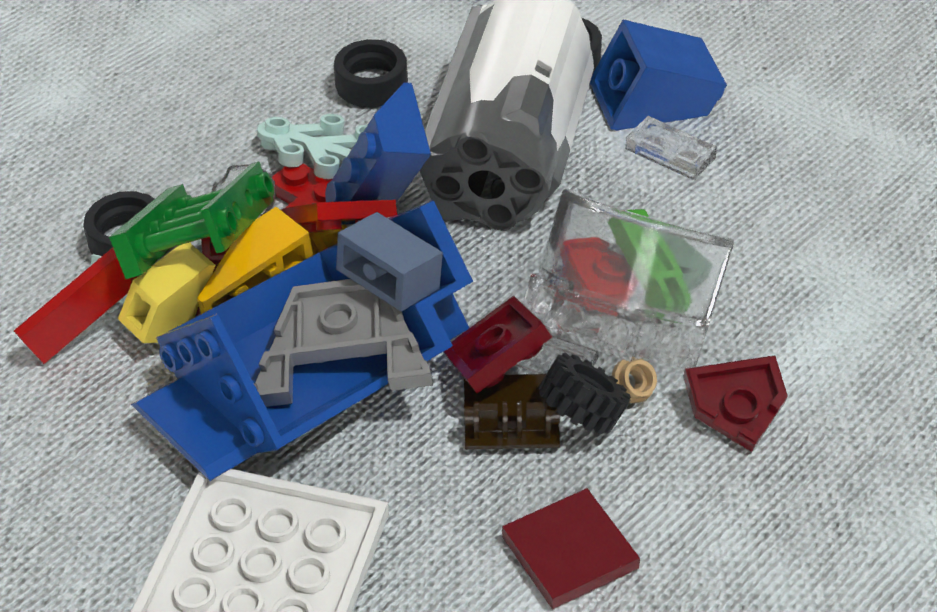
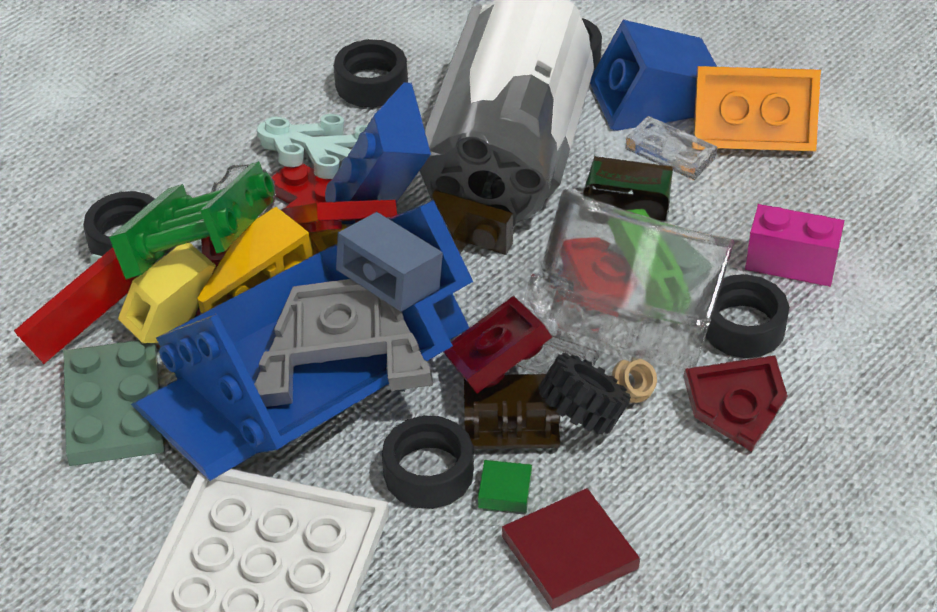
none -> sand green plate [63,340,165,466]
none -> black tyre [382,415,474,509]
none -> dark brown slope [432,190,513,255]
none -> green tile [478,460,532,513]
none -> dark brown piece [582,156,673,225]
none -> light orange plate [693,66,821,151]
none -> black tyre [701,274,790,358]
none -> dark pink brick [745,204,845,287]

